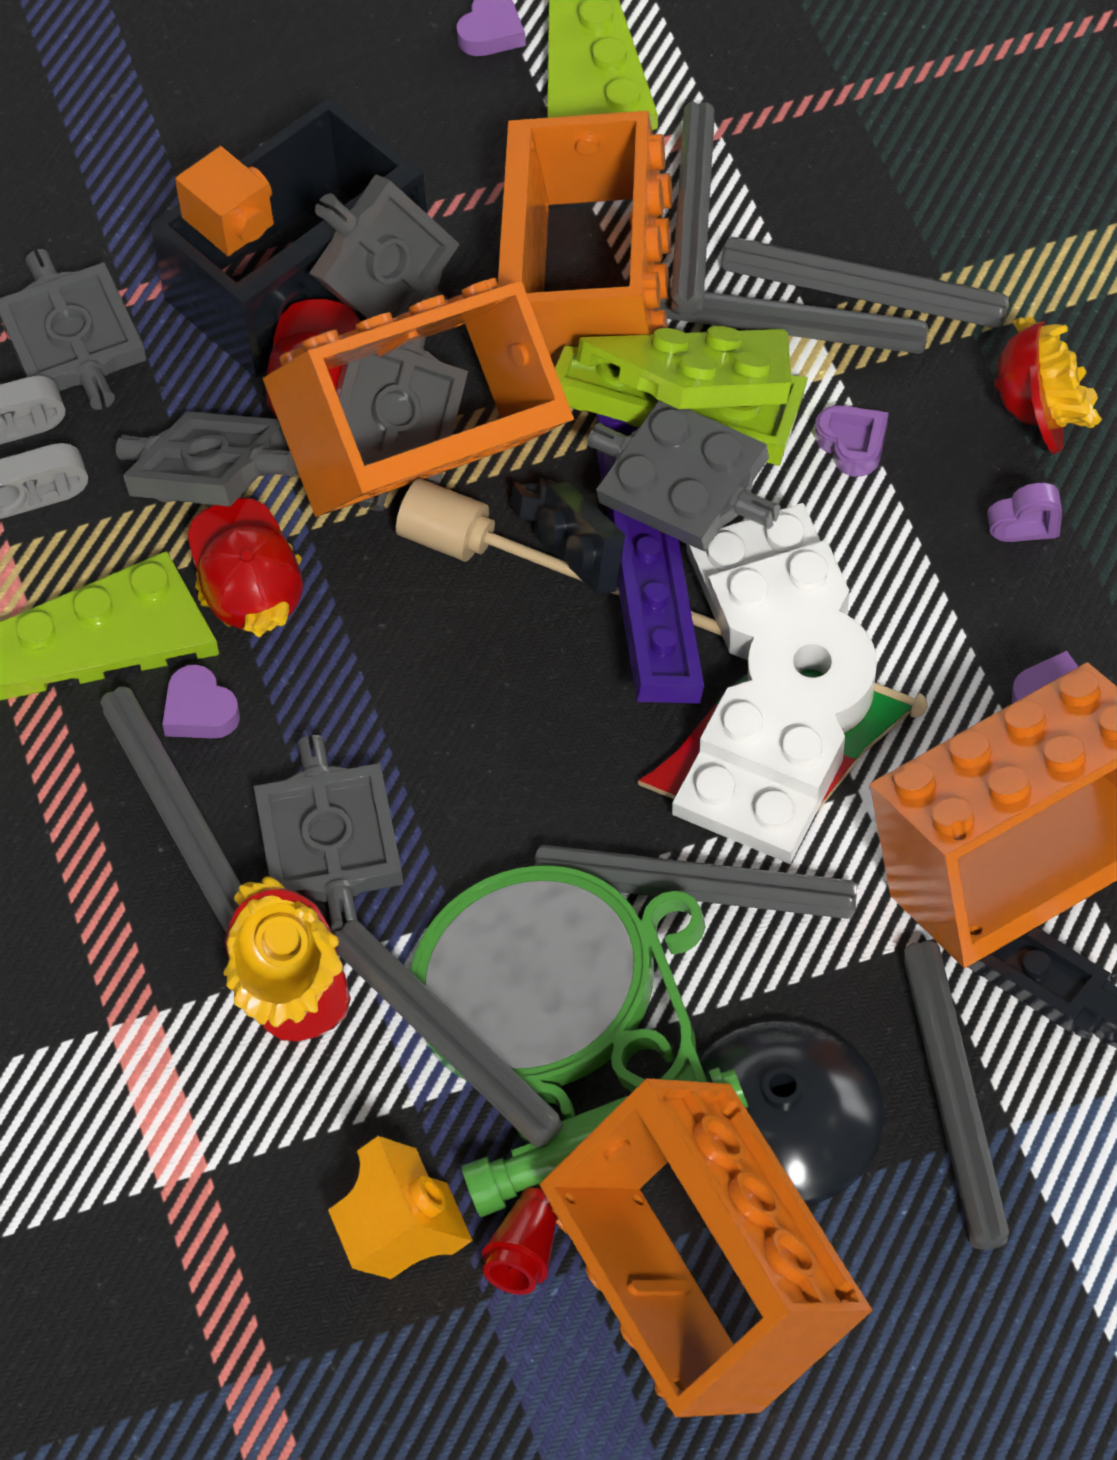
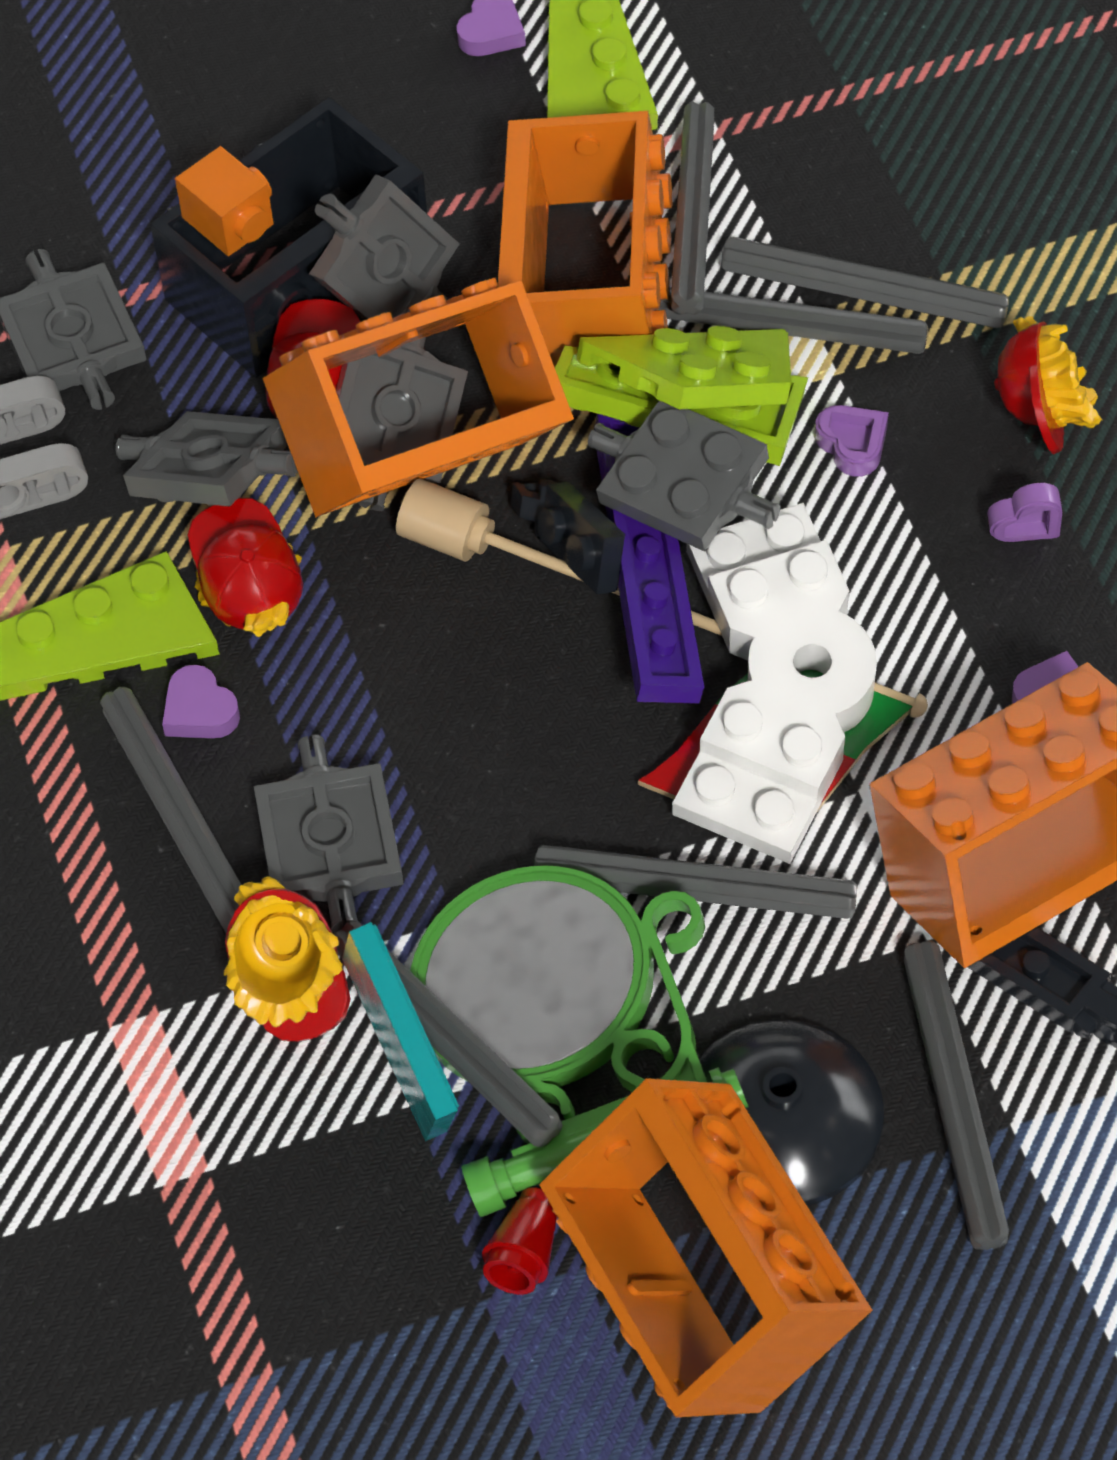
light orange brick [328,1136,473,1279] -> none
none -> teal tile [342,922,459,1141]

